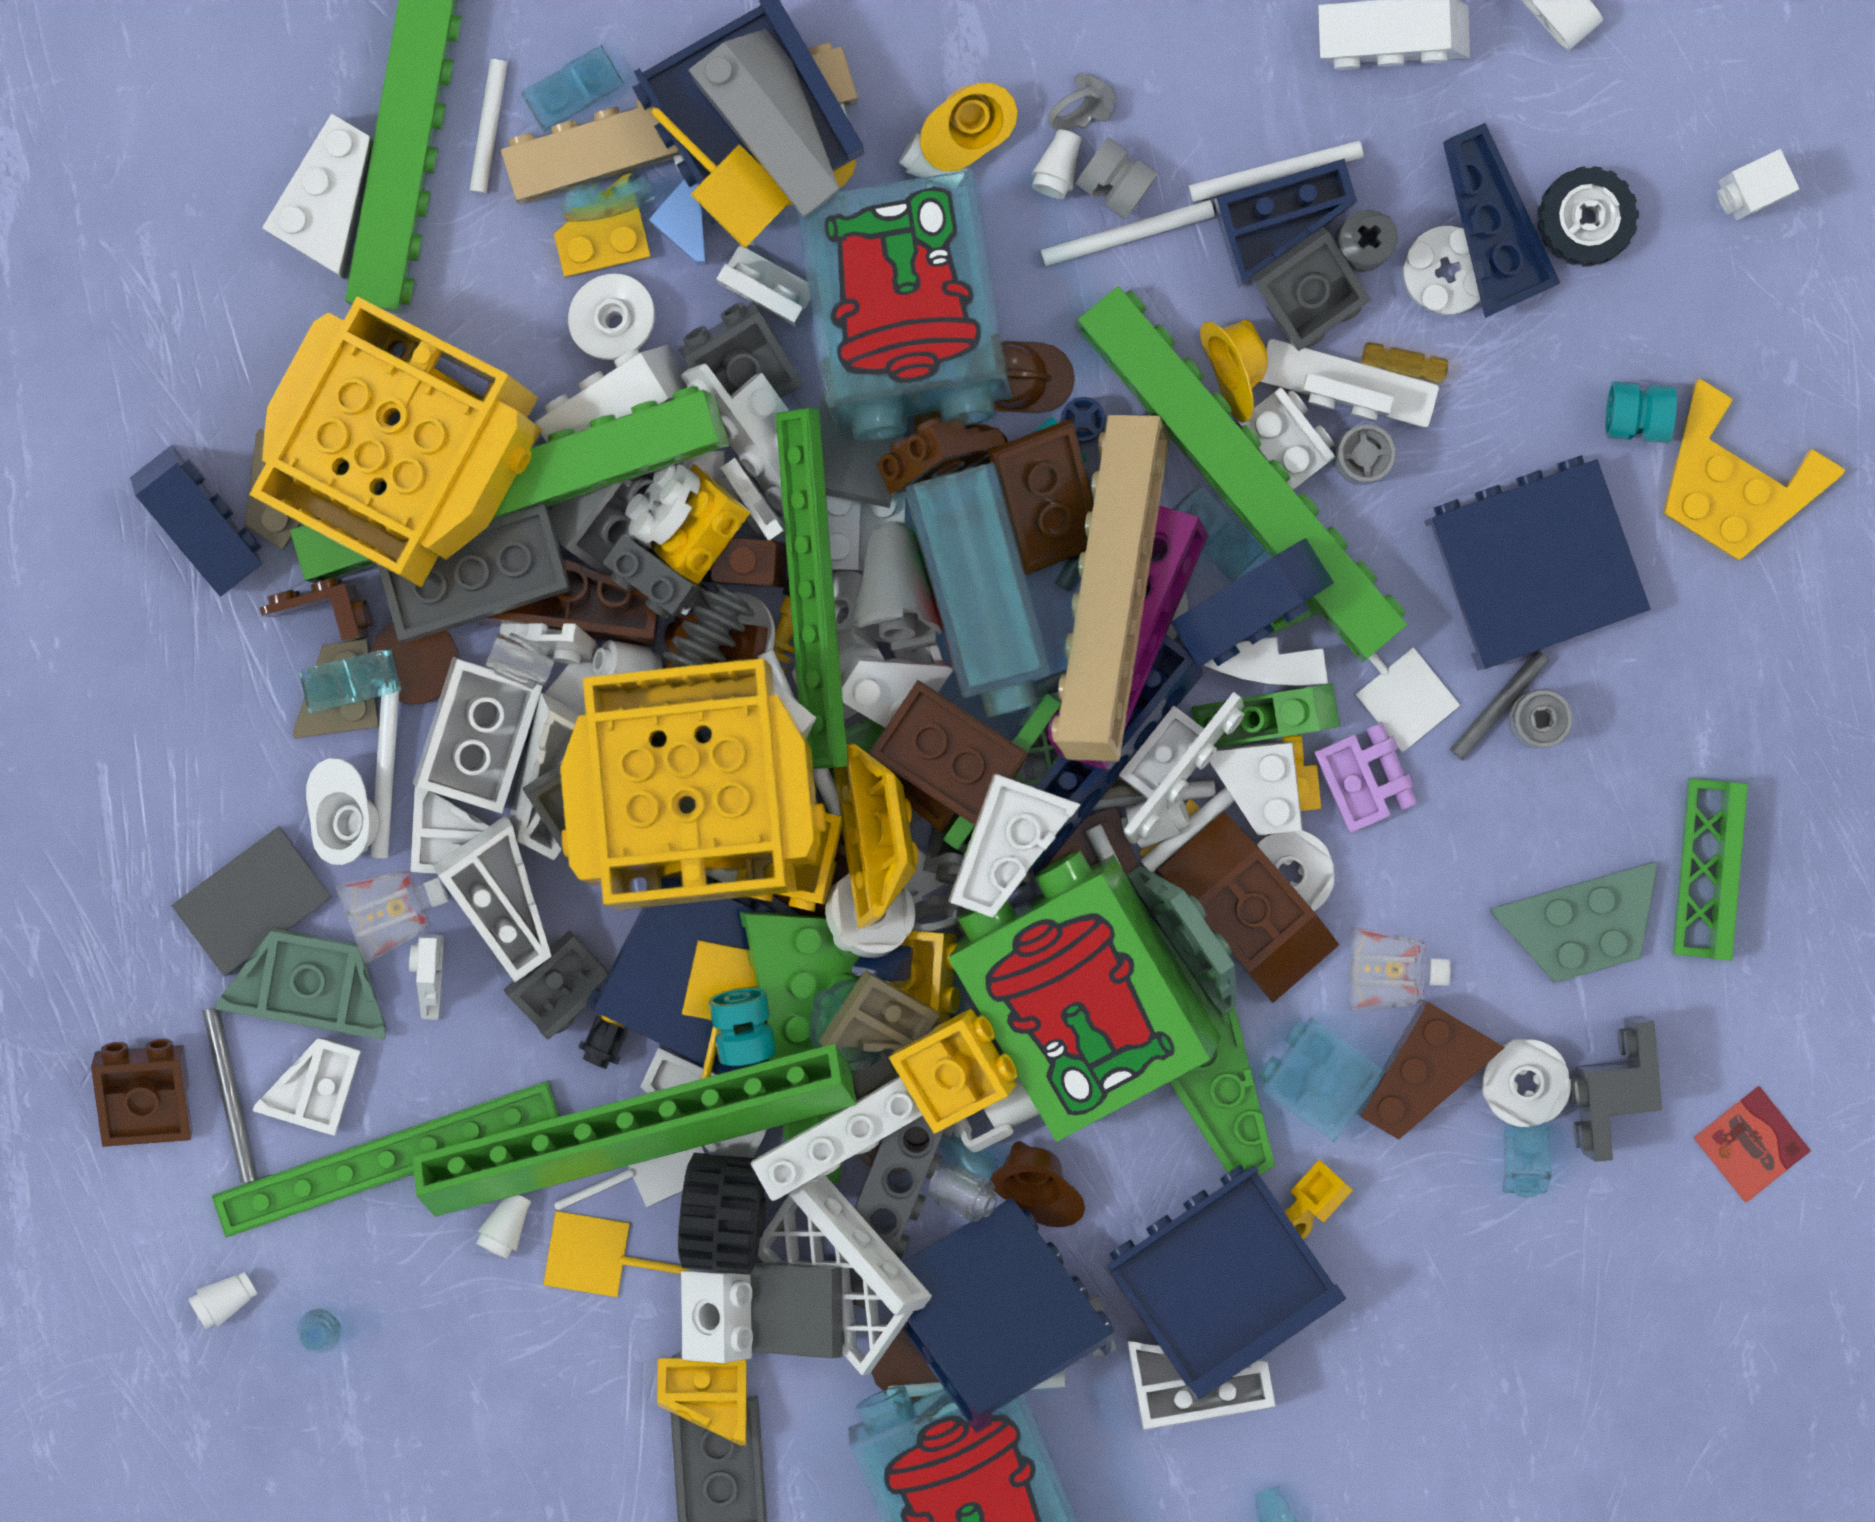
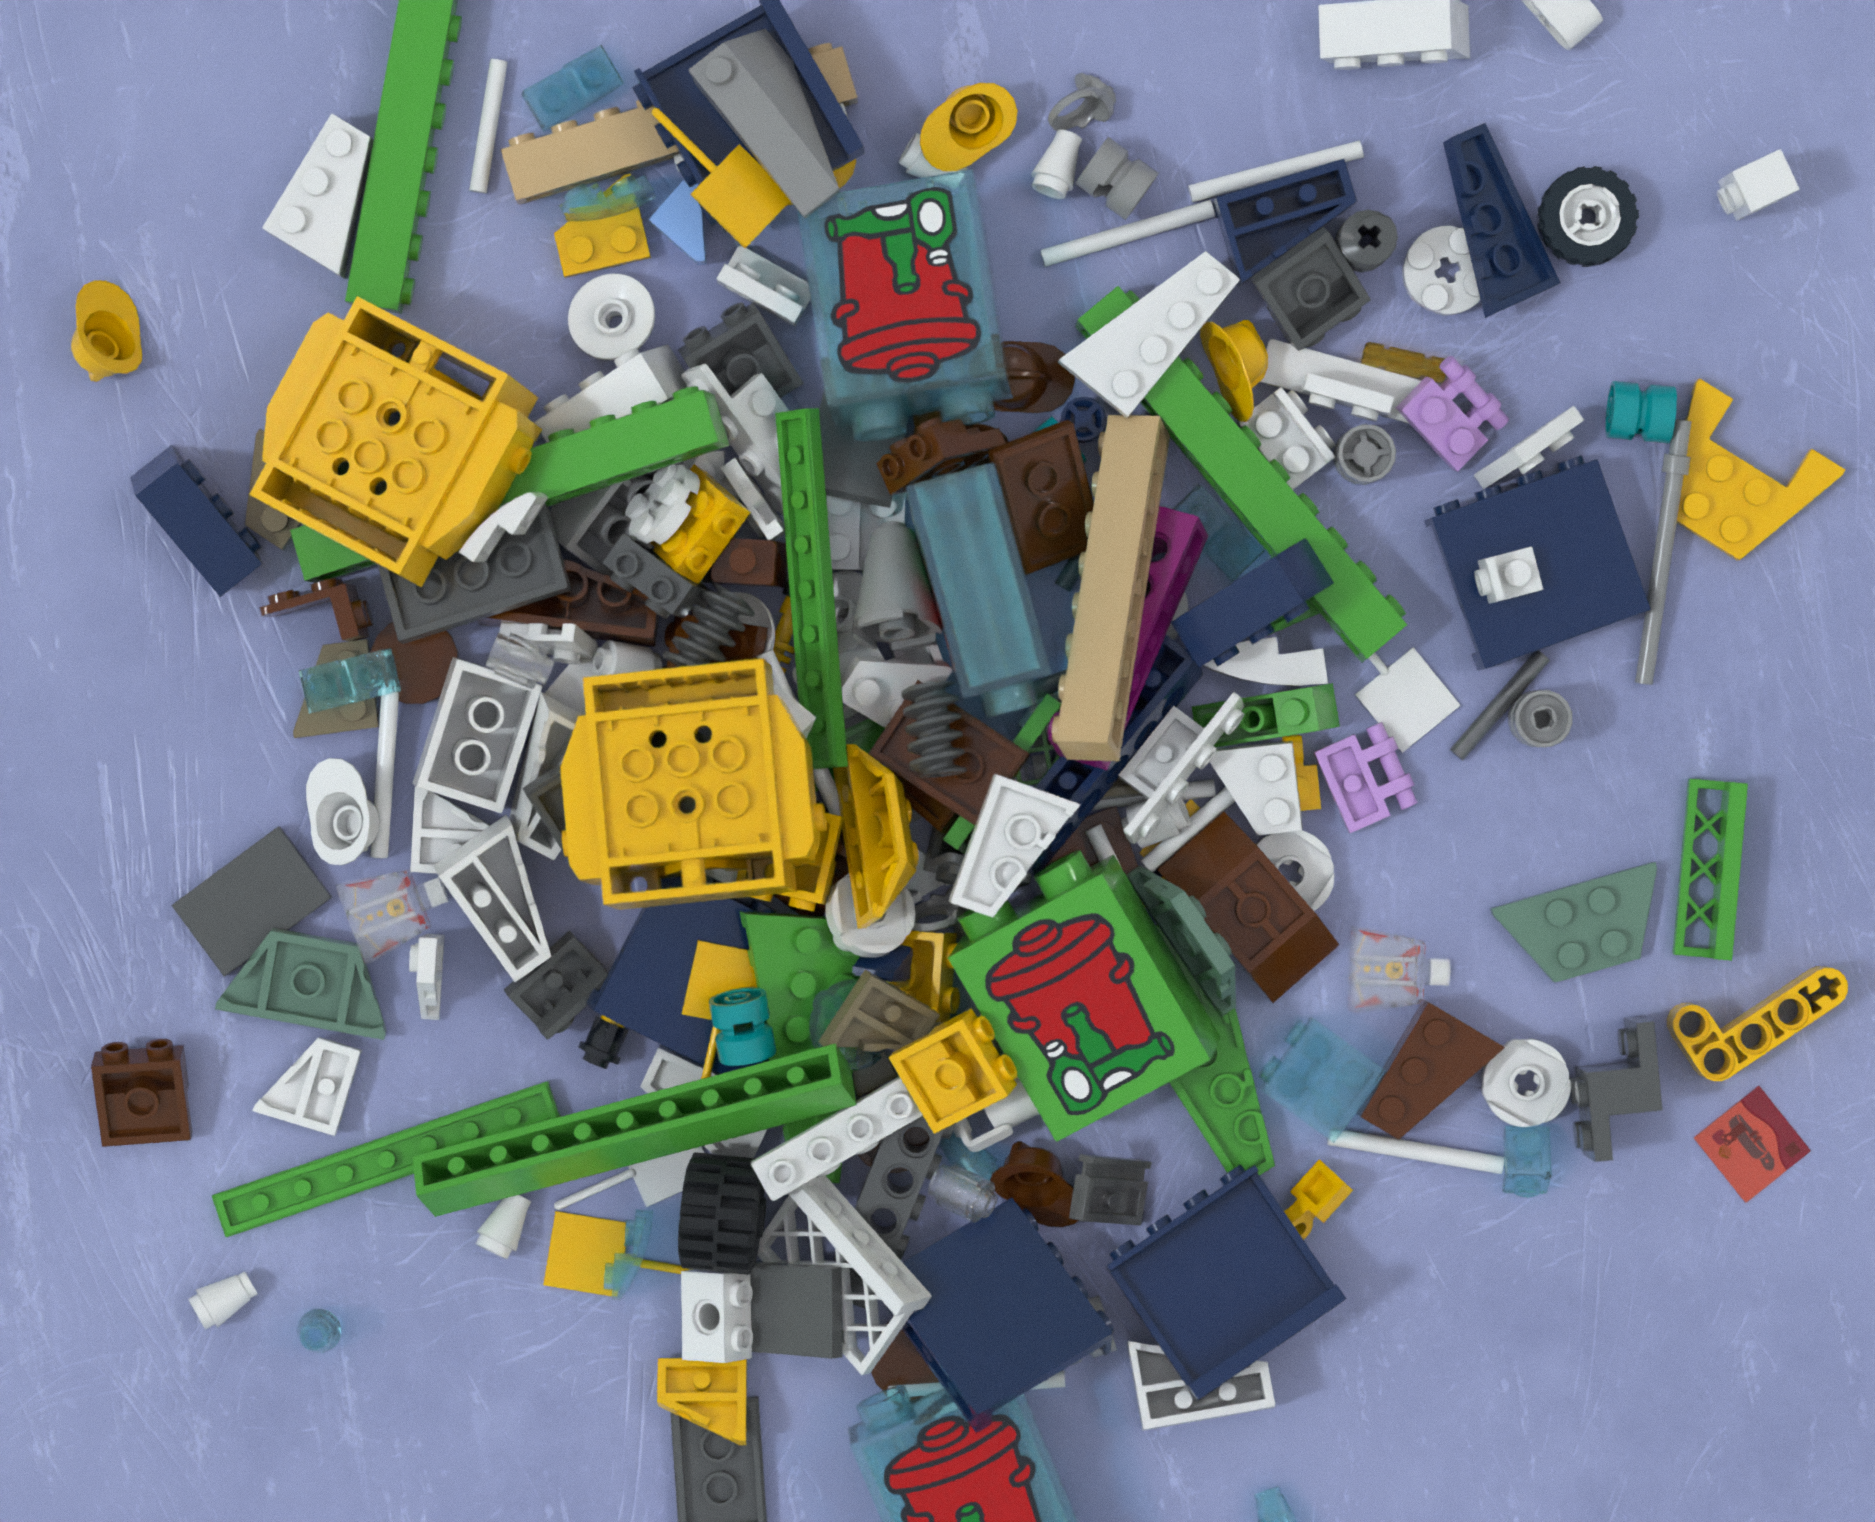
flat silver bar [202,1007,258,1183] -> none
none -> yellow piece [71,280,142,382]
none -> white slope [459,492,548,562]
none -> clear light blue slope [604,1209,653,1301]
none -> dark grey piece [901,682,967,778]
none -> white wing [1058,251,1240,418]
none -> flat silver plate [1069,1154,1152,1226]
none -> white bar [1327,1127,1504,1174]
none -> lavender plate [1396,356,1509,472]
none -> white wing [1474,406,1584,489]
none -> white bracket [1474,547,1543,604]
none -> light grey bar [1635,419,1692,685]
none -> yellow beam [1667,966,1848,1081]

